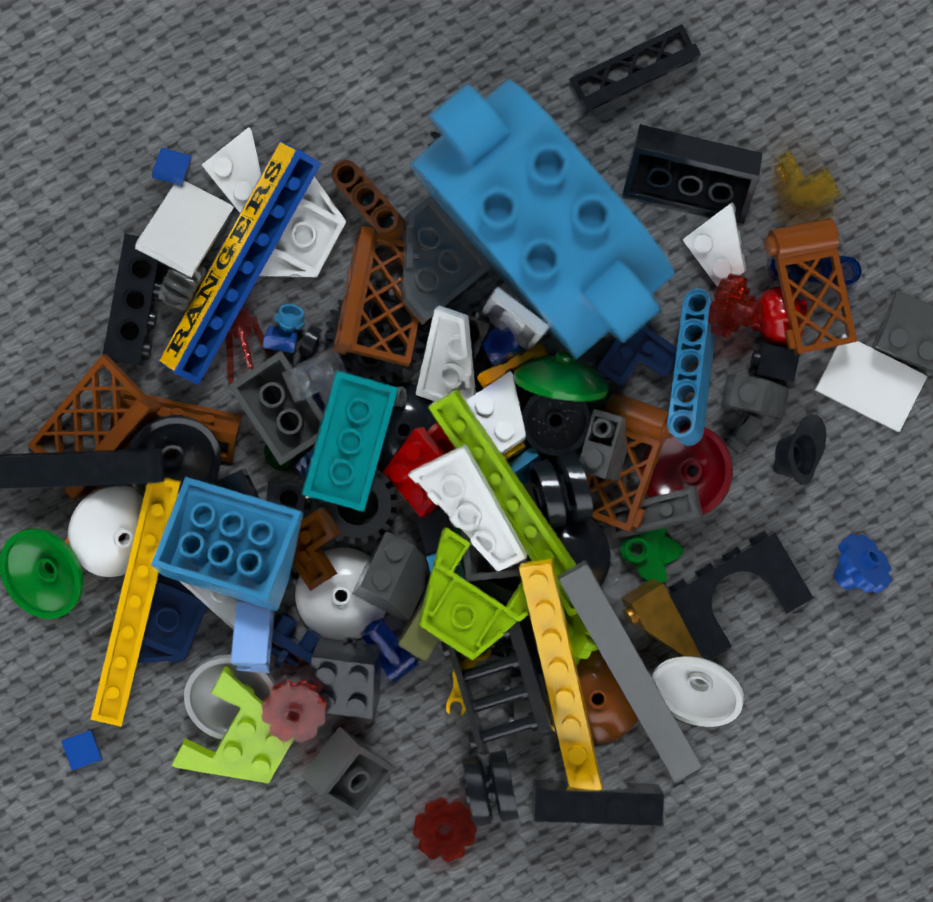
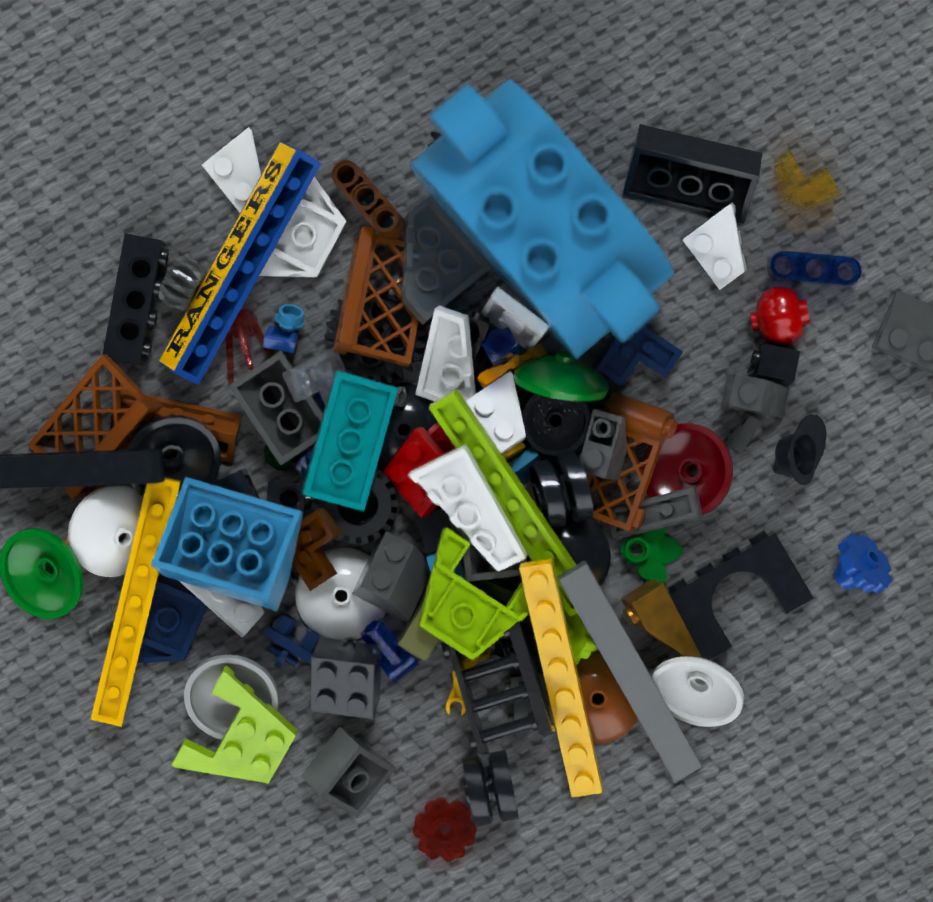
blue tile [61,729,103,770] -> none
white tile [135,181,234,278] -> none
blue tile [152,147,192,186] -> none
light blue hinge [231,601,274,673] -> none
clear red plant [262,679,327,743] -> none
black tile [298,325,323,358] -> none
black arch [532,780,664,826] -> none
black fence [569,24,701,113] -> none
dark azure beam [668,288,718,446] -> none
clear red plant [708,273,763,338] -> none
dark orange piece [764,218,857,355] -> none
white tile [814,334,928,432] -> none

